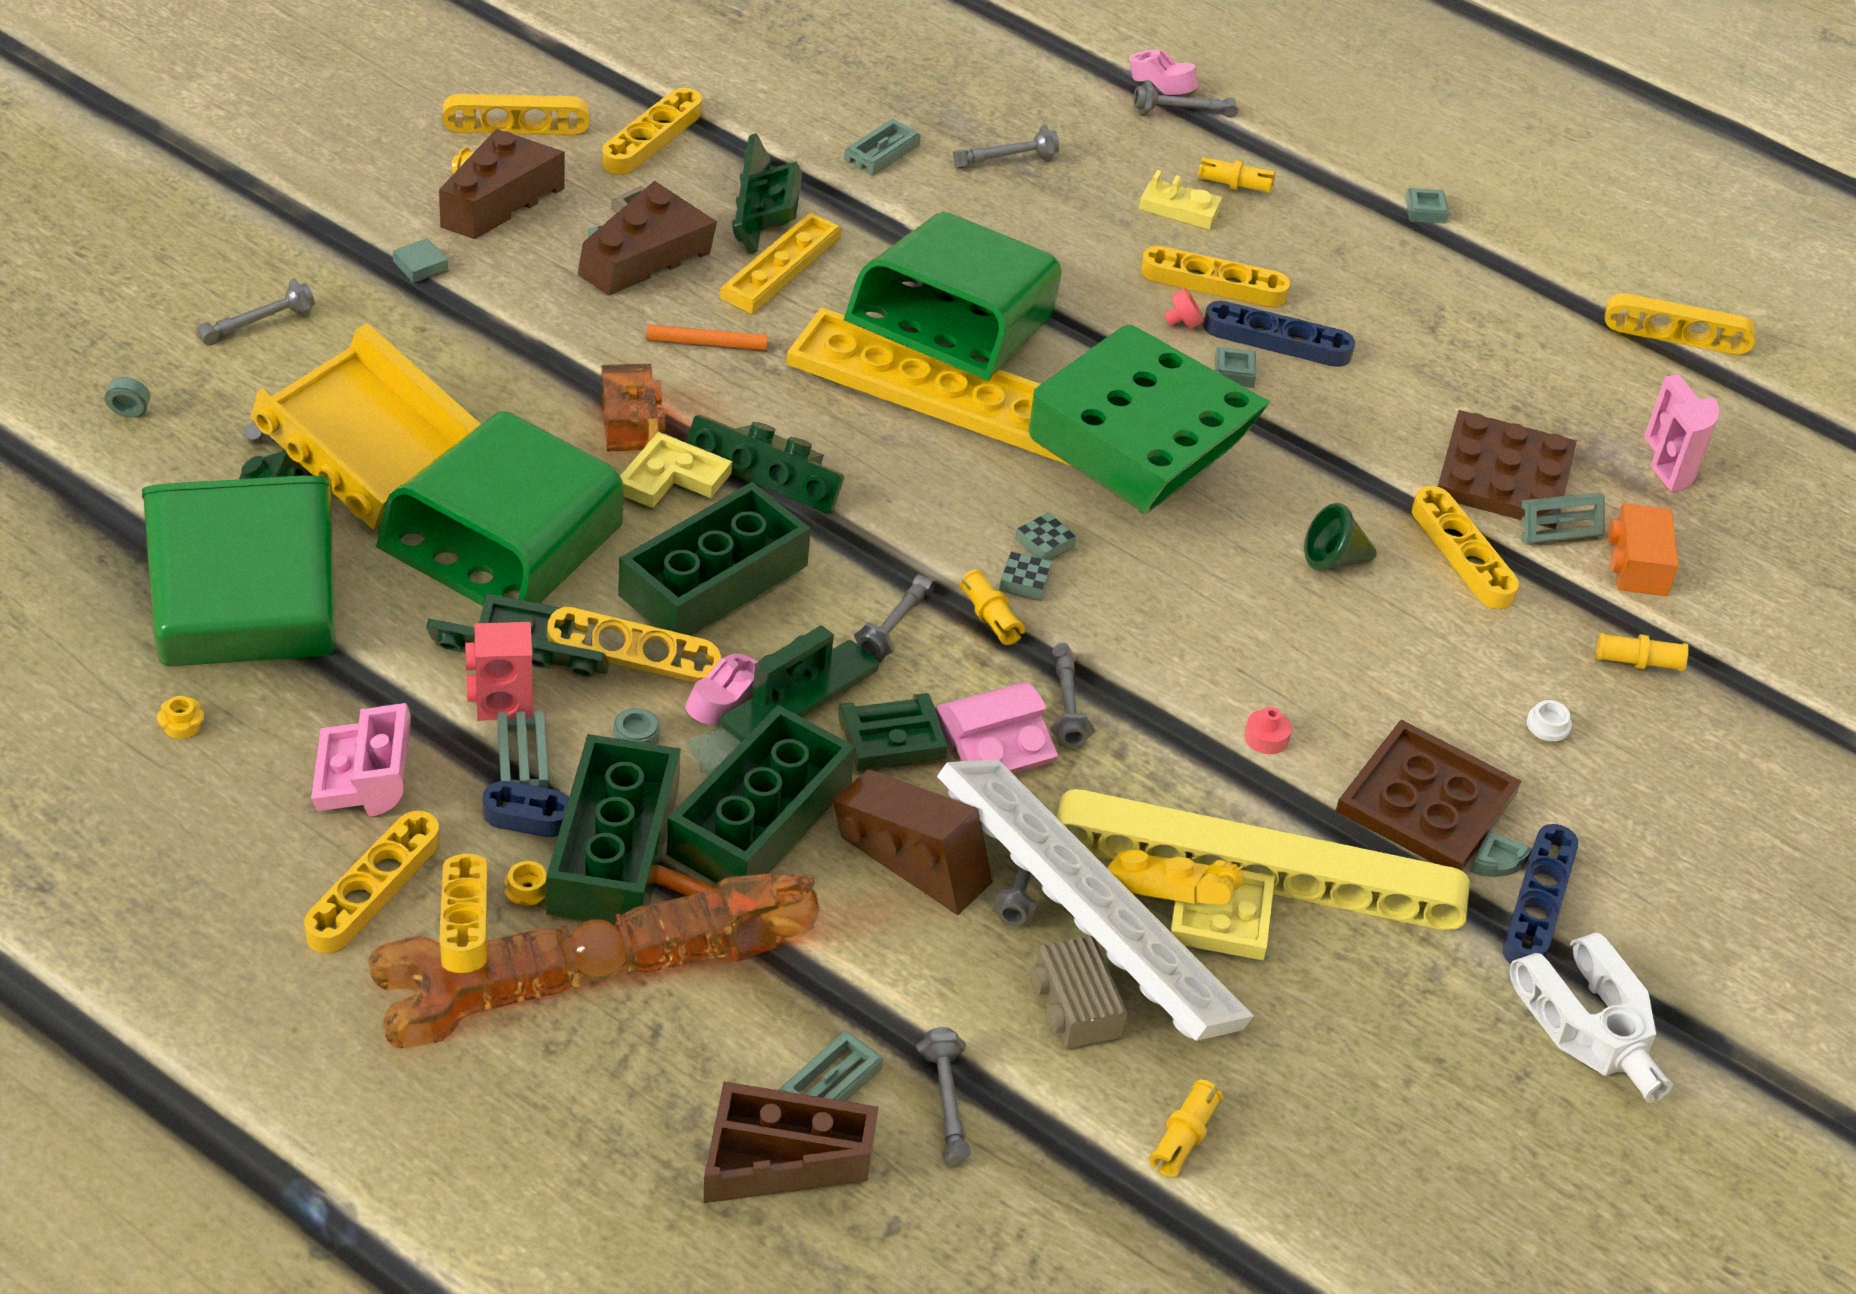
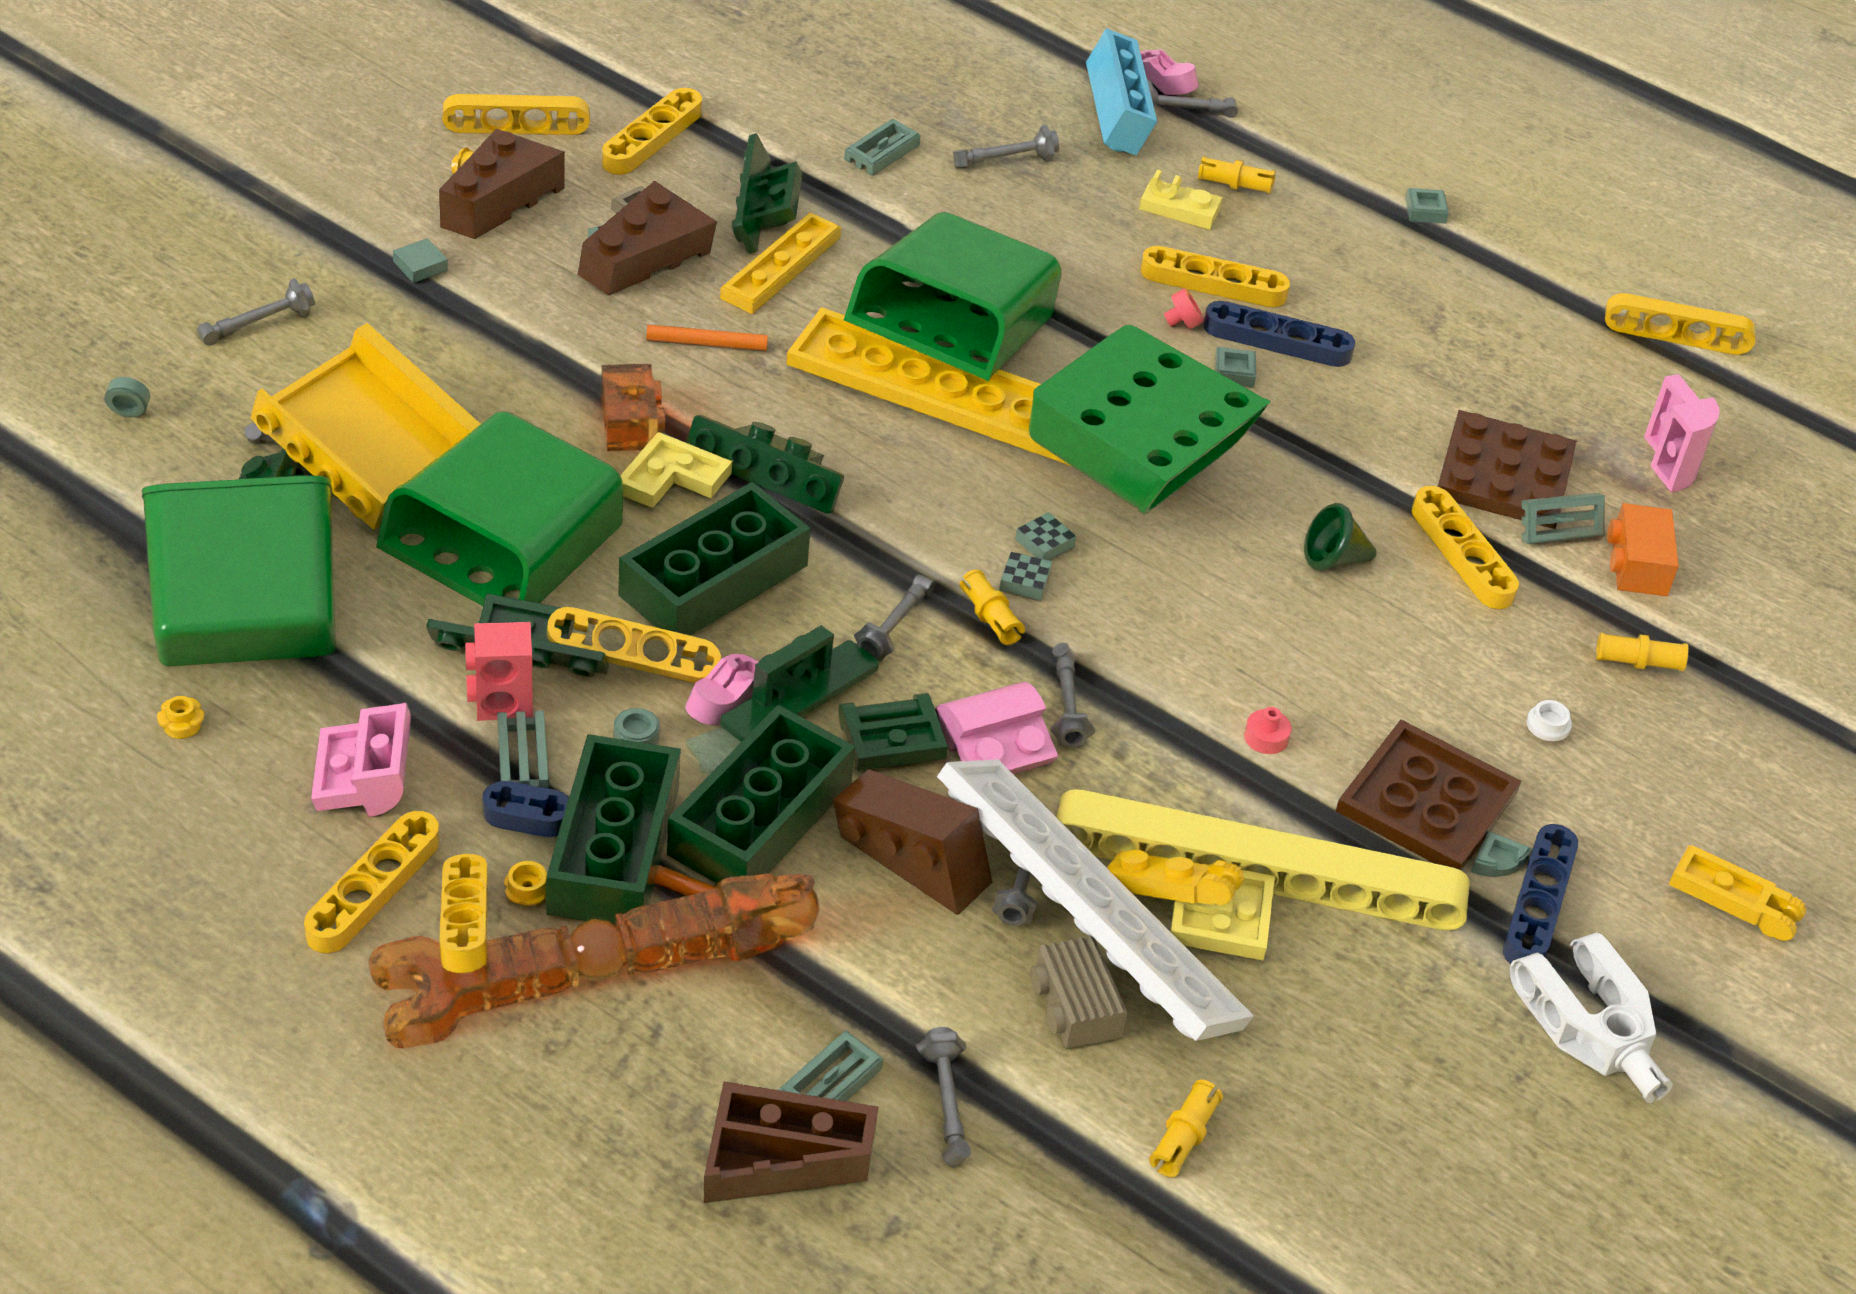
none -> medium azure brick [1086,28,1157,156]
none -> yellow hinge [1668,845,1807,942]

